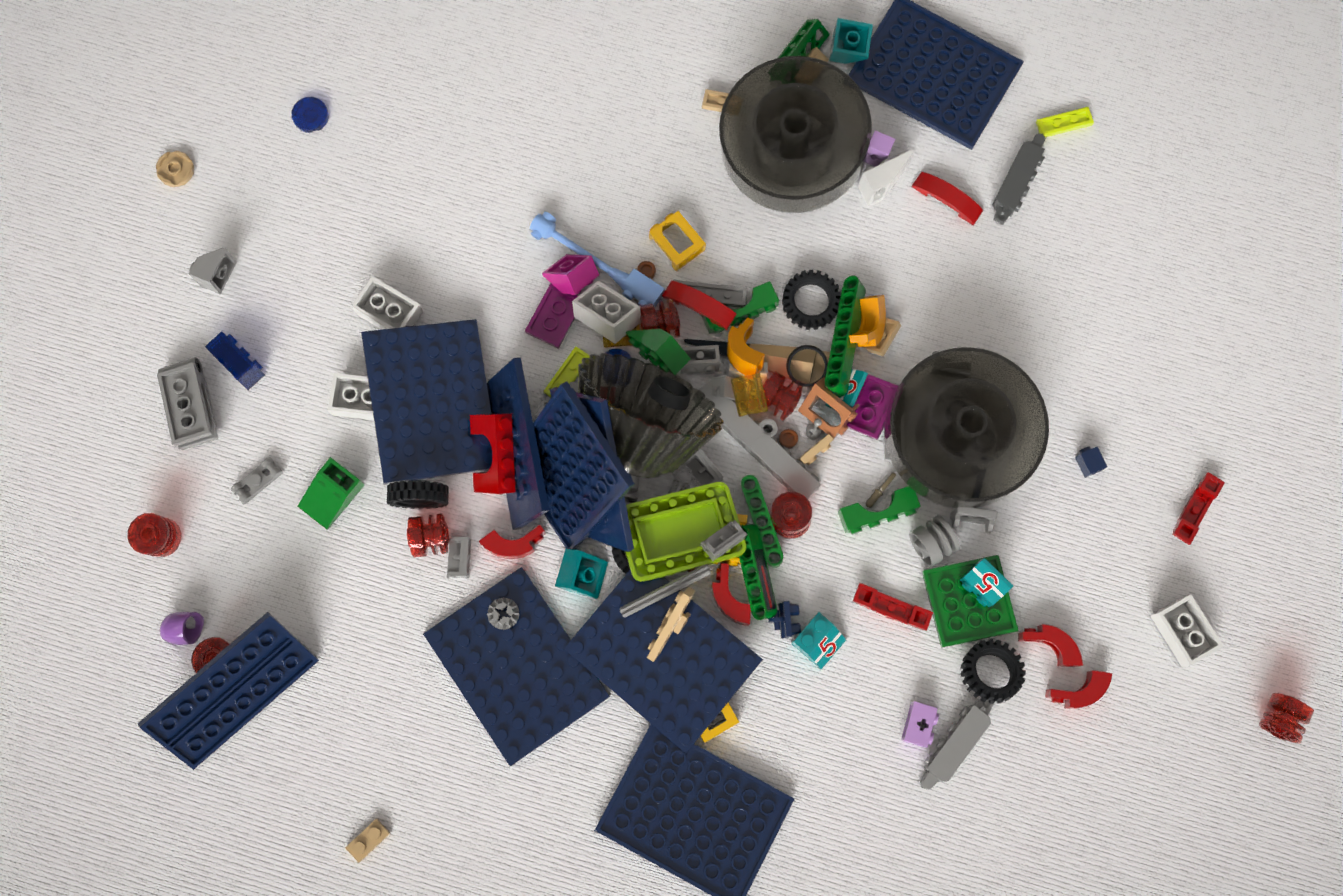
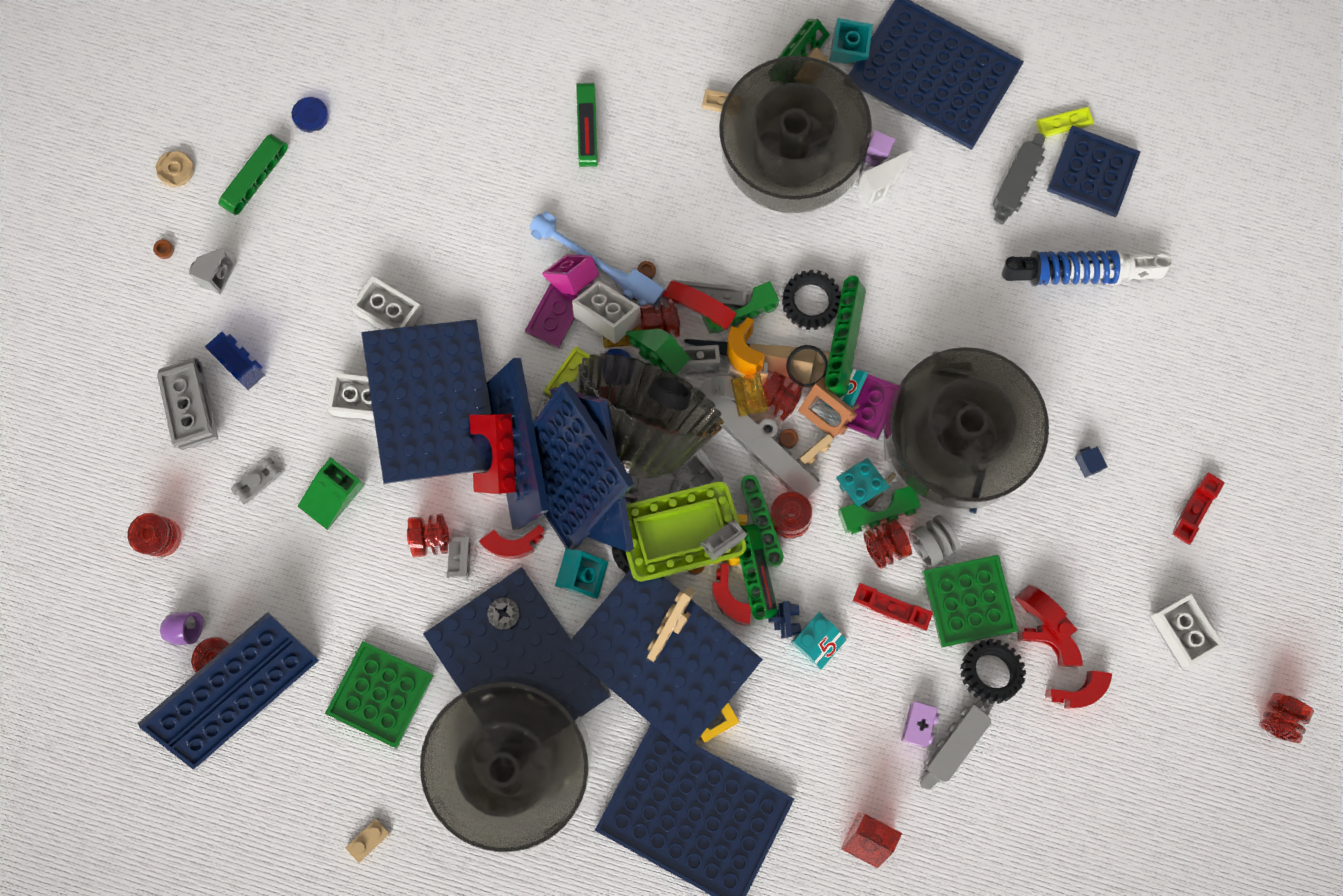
black tyre [387,481,449,509] -> none
light grey axle [620,564,711,617] -> none
yellow panel [649,211,706,271] -> none
light grey hinge [806,419,822,440] -> none
light orange arch [849,295,886,347] -> none
tan plate [866,318,901,357] -> none
red slope [912,172,984,226] -> none
light grey piece [950,505,998,533] -> none
teal slope [960,558,1013,607] -> none
none -> dark orange tile [153,239,174,259]
none -> green beam [218,134,288,215]
none -> green plate [325,641,434,749]
none -> clear smoke brick [420,677,592,852]
none -> beam [576,82,597,167]
none -> teal hinge [836,458,890,507]
none -> clear red slope [841,812,902,868]
none -> clear red wheel [863,518,912,569]
none -> piece [1002,249,1172,286]
none -> red arch [1014,585,1077,643]
none -> dark blue plate [1047,126,1141,217]

